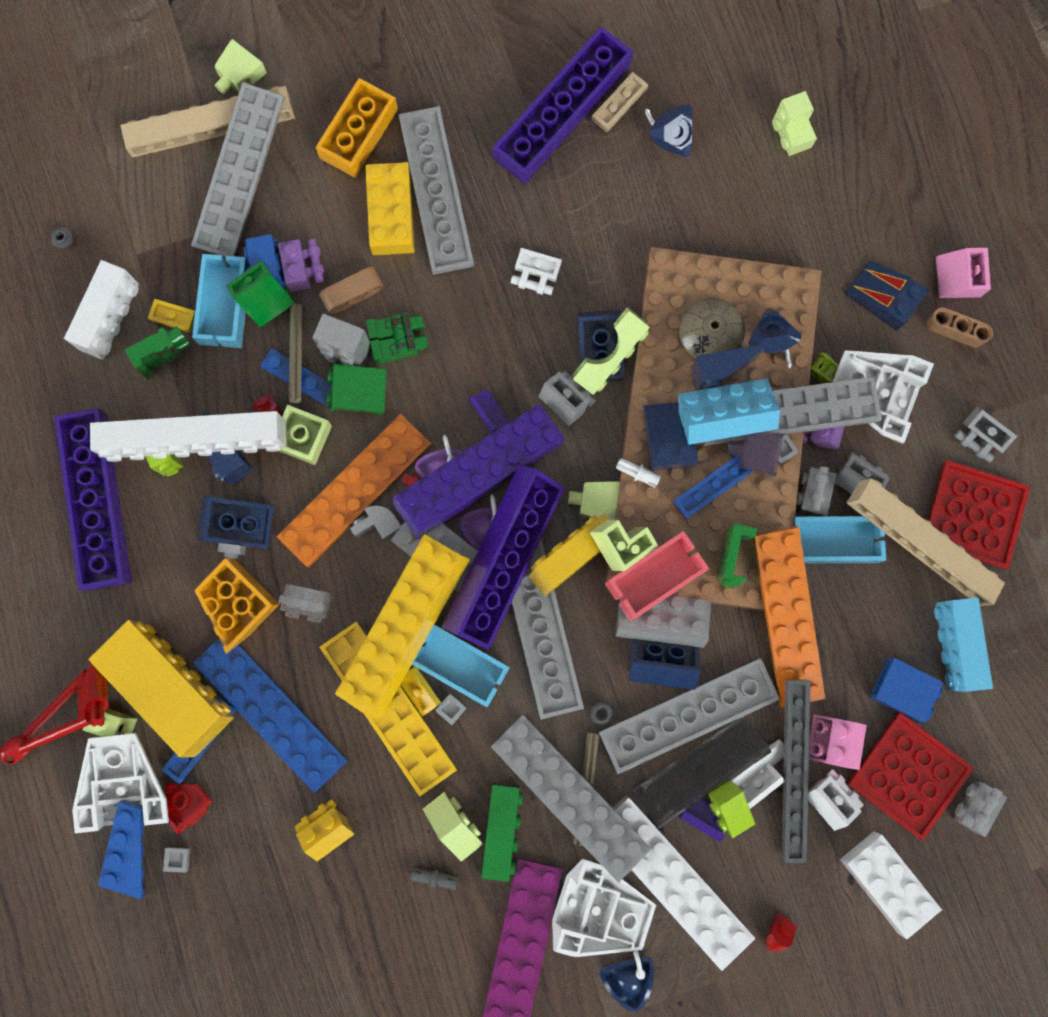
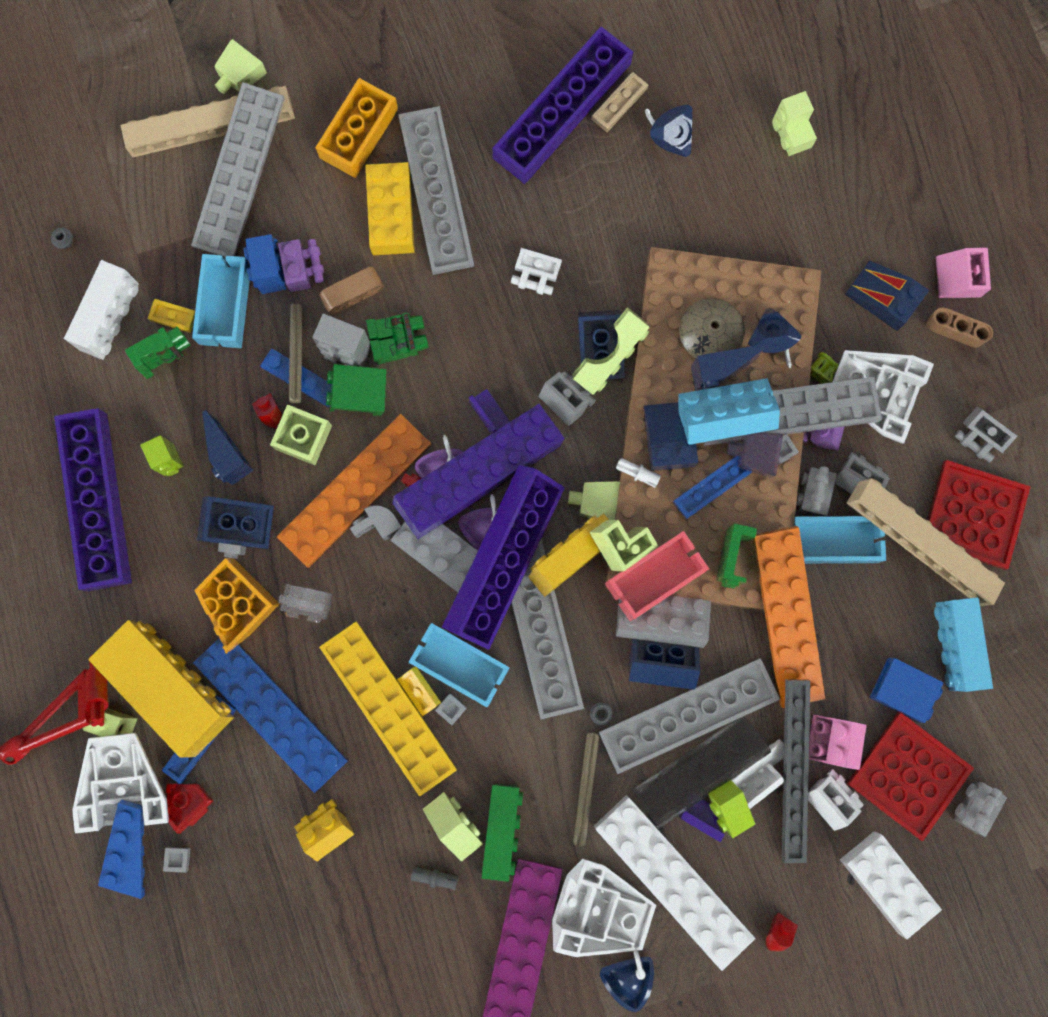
white brick [90,411,286,462] -> none
green panel [226,260,295,327] -> none
yellow brick [335,534,470,718] -> none
light grey plate [491,715,652,883] -> none

